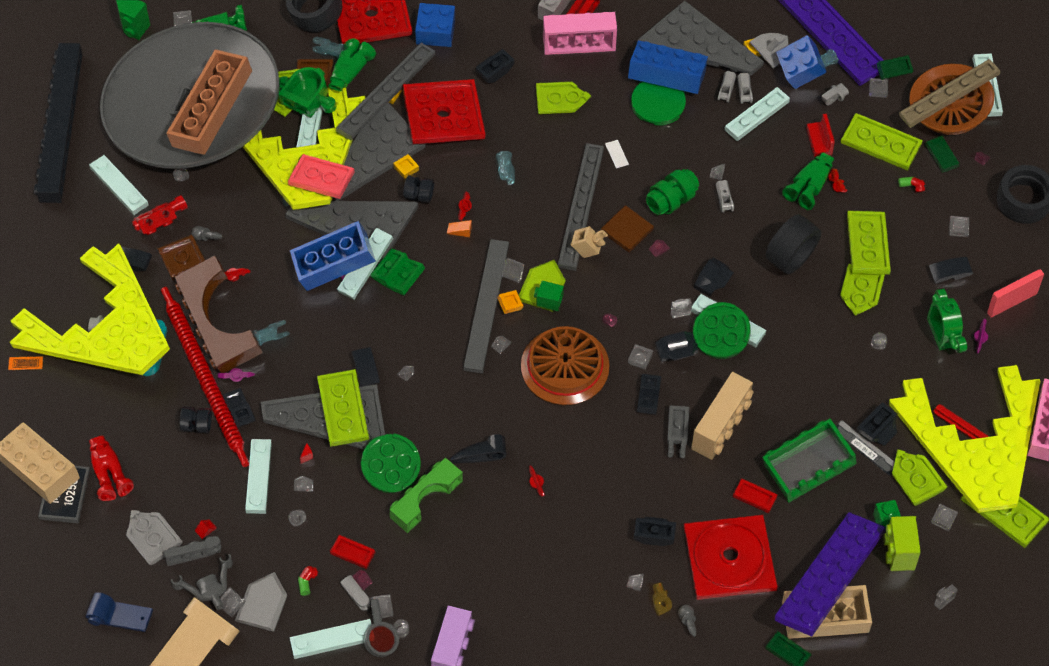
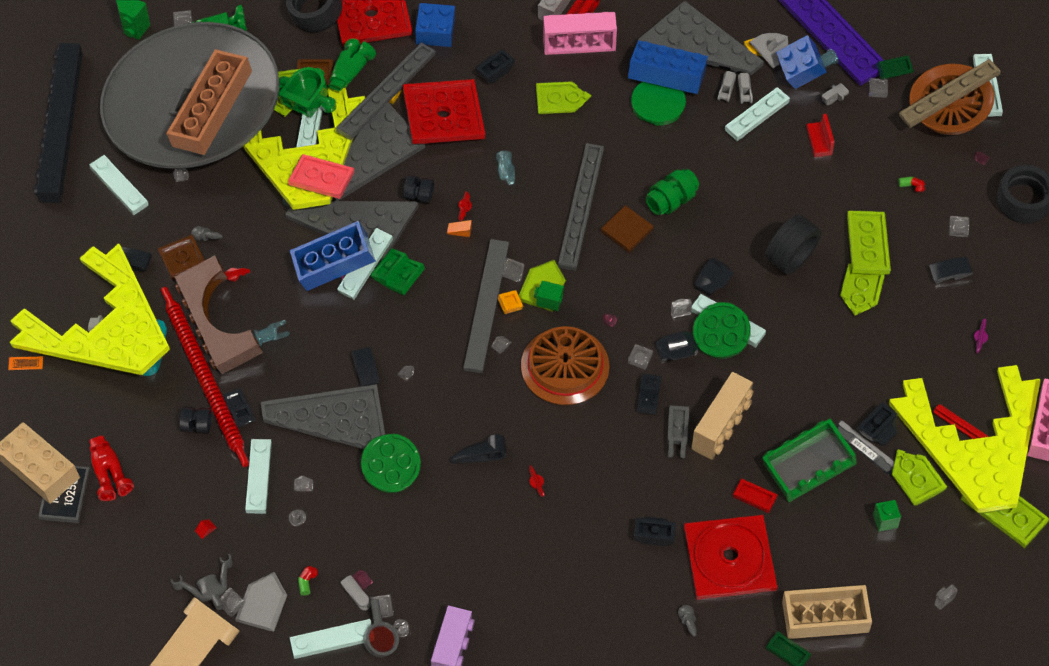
dark blue door [86,593,153,632] -> none
light grey tile [126,510,183,565] -> none
red brick [132,195,188,235] -> none
dark grey hinge [164,536,222,566] -> none
magenta piece [218,368,255,382] -> none
red piece [300,443,313,464] -> none
clear light blue piece [313,37,344,58] -> none
lime tile [317,369,369,447] -> none
red tile [330,535,375,569] -> none
bright green arch [390,458,463,533] -> none
yellow tile [393,154,419,179] -> none
tan brick [571,226,608,258] -> none
white sticker [605,140,629,168] -> none
clear piece [626,574,644,591] -> none
clear pink piece [649,240,670,257] -> none
clear yellow piece [652,582,672,616] -> none
clear piece [710,164,725,180] -> none
light grey bar [716,180,734,213] -> none
dark purple plate [775,512,885,637] -> none
green piece [782,153,834,210] -> none
red piece [828,169,847,193] -> none
lime tile [841,113,923,171] -> none
clear hinge [871,332,887,349] -> none
lime brick [883,516,921,571] -> none
dark green tile [925,136,960,173] -> none
green piece [927,288,967,353] -> none
clear plate [931,504,958,531] -> none
coral tile [987,269,1044,318] -> none

